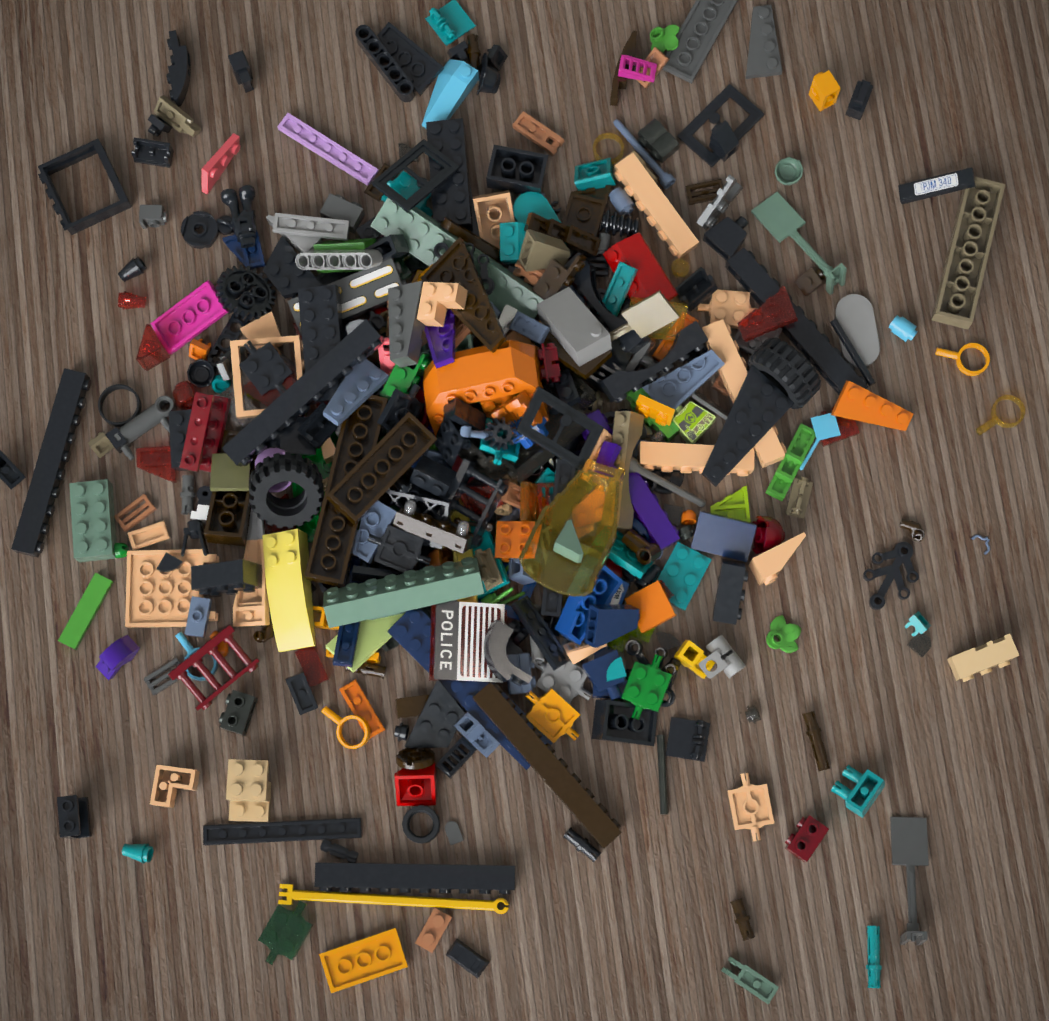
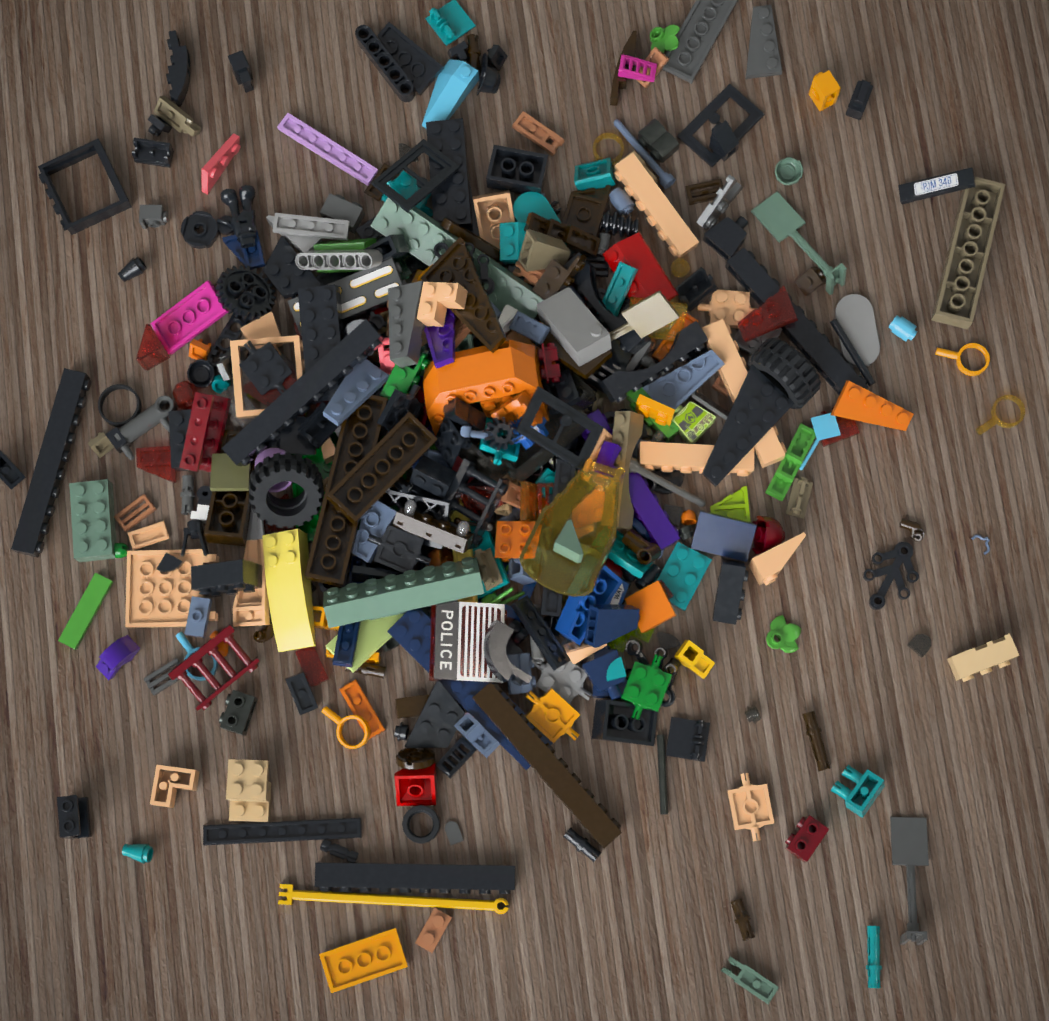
clear red cone [118,291,146,310] -> none
clear green plate [258,900,313,965] -> none
black tile [446,938,489,978] -> none
light grey piece [699,634,746,679] -> none
tile [905,611,931,636] -> none

